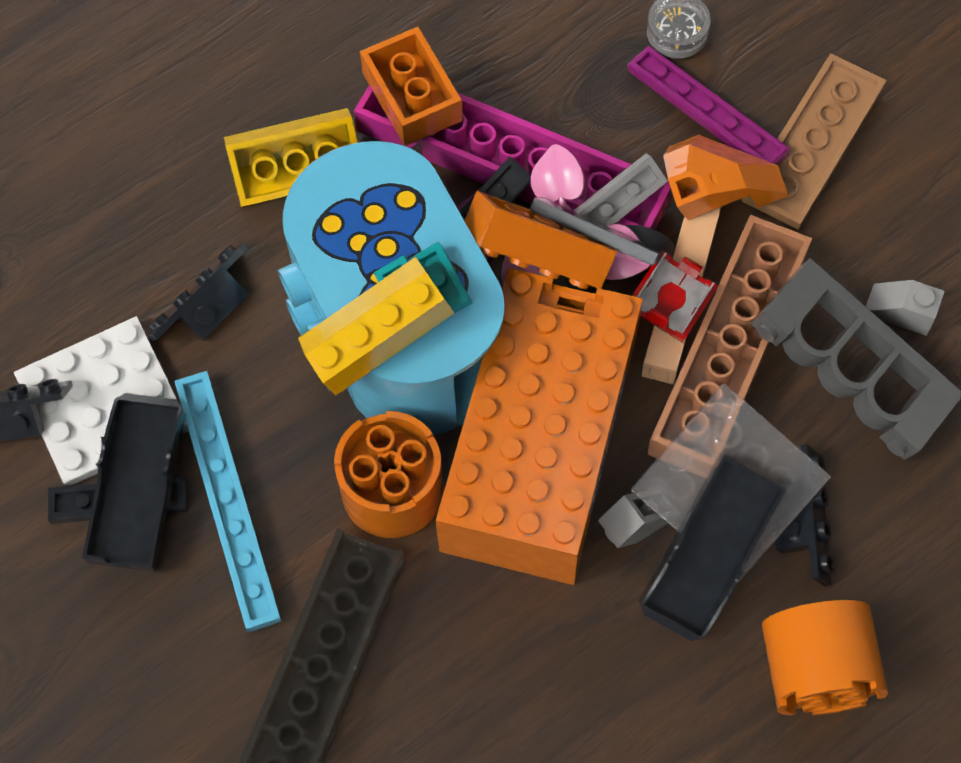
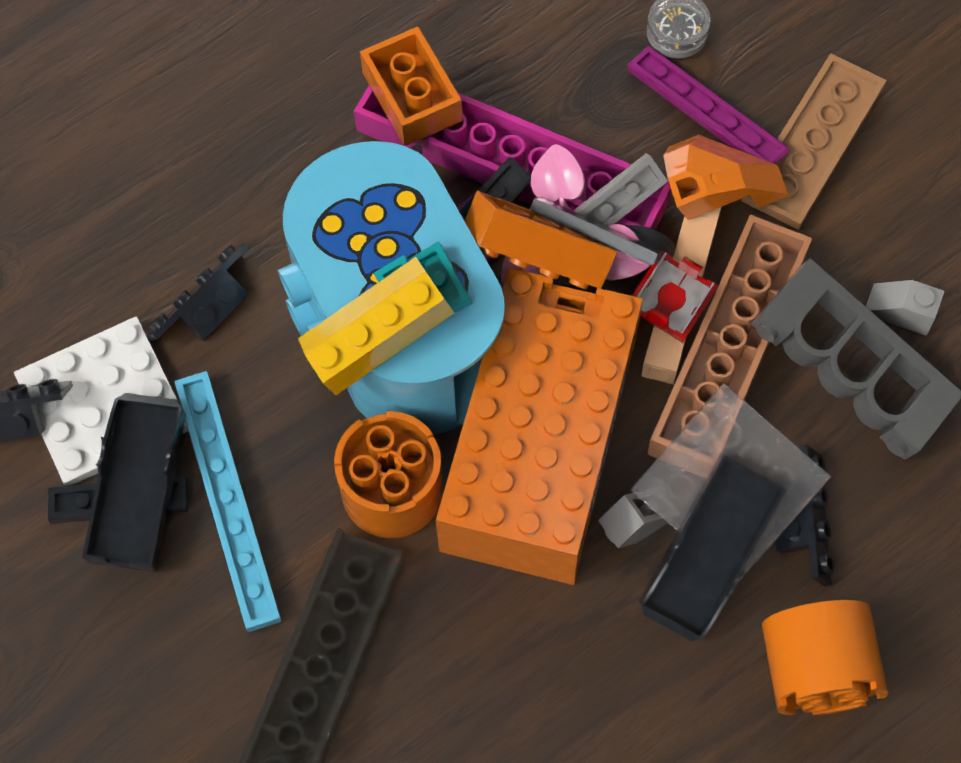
yellow slope [224,108,358,207] -> none

